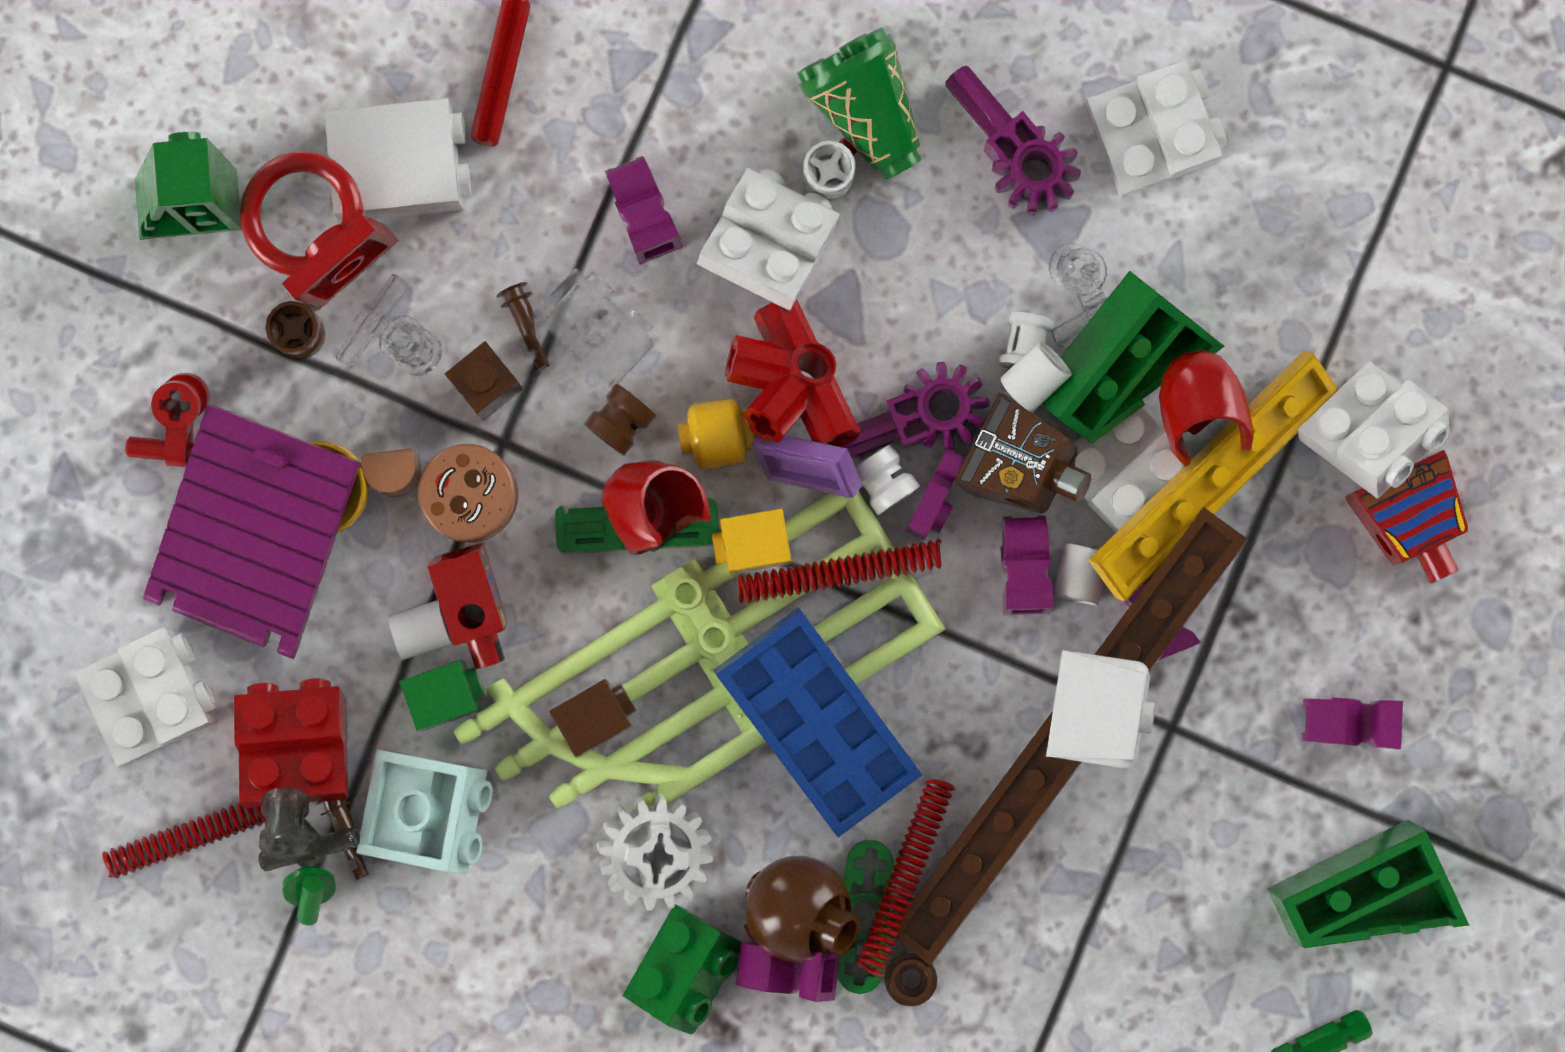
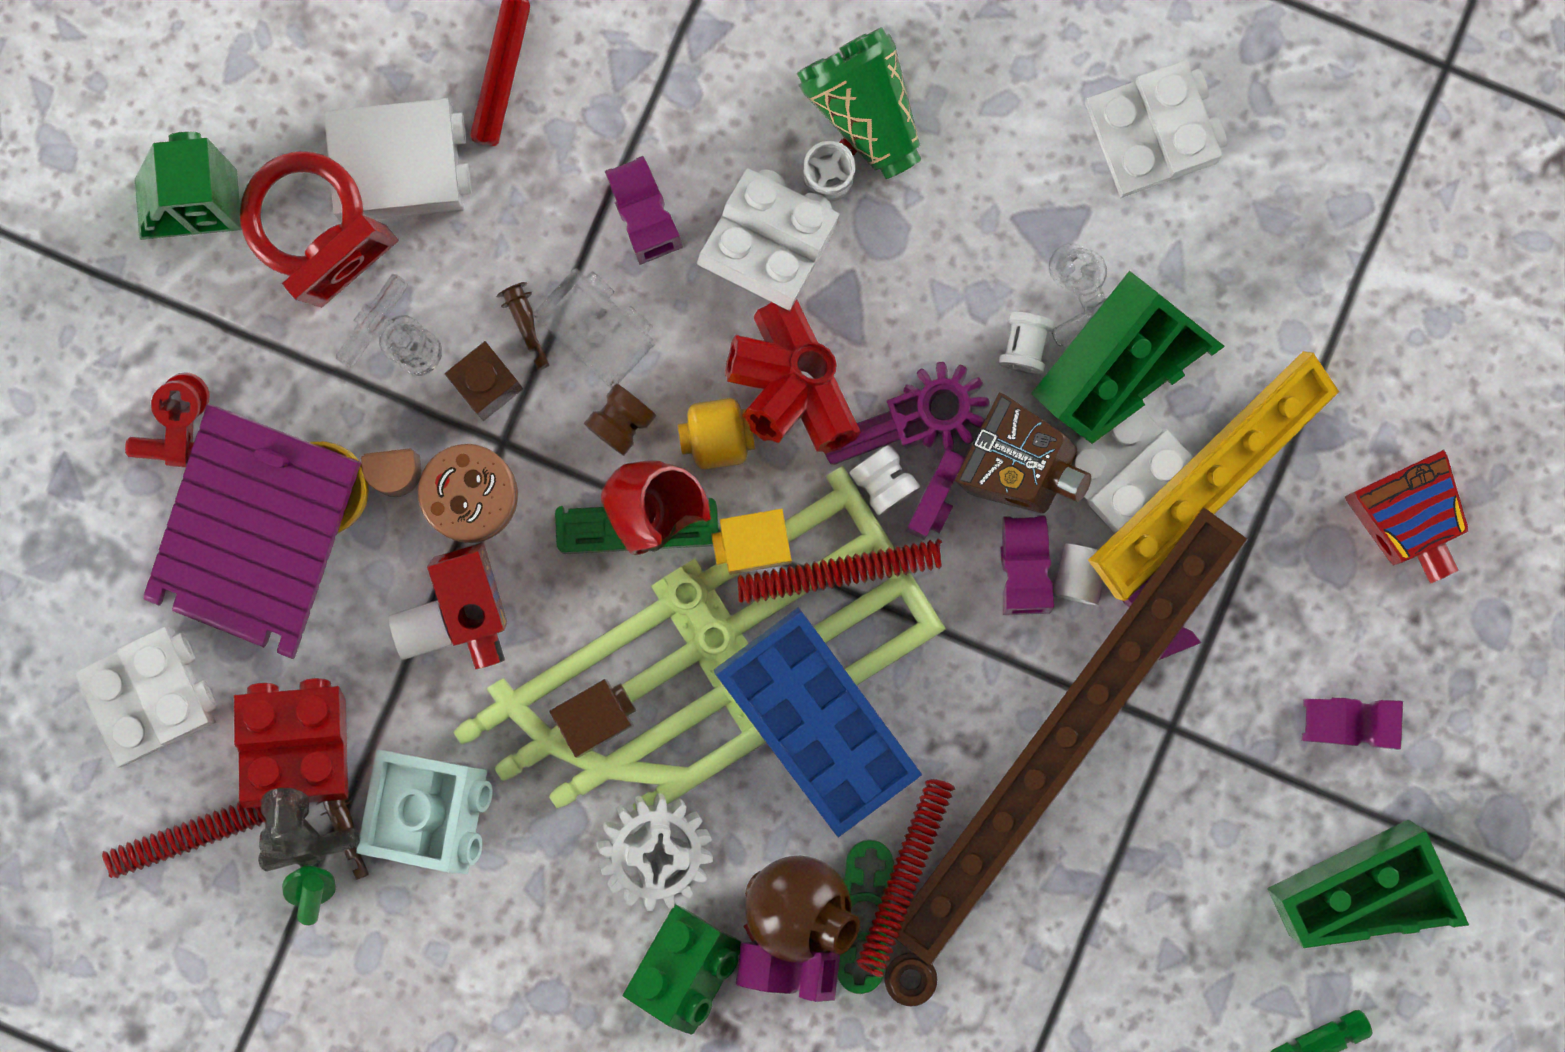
reddish brown wheel [265,301,326,360] -> none
green brick [399,660,486,732] -> none
medium lavender tile [752,436,863,498] -> none
magenta gear [945,66,1081,215] -> none
white beam [1000,341,1072,412] -> none
white torso [1046,650,1156,768] -> none
red piece [1159,350,1254,467] -> none
white plate [1298,361,1450,499] -> none

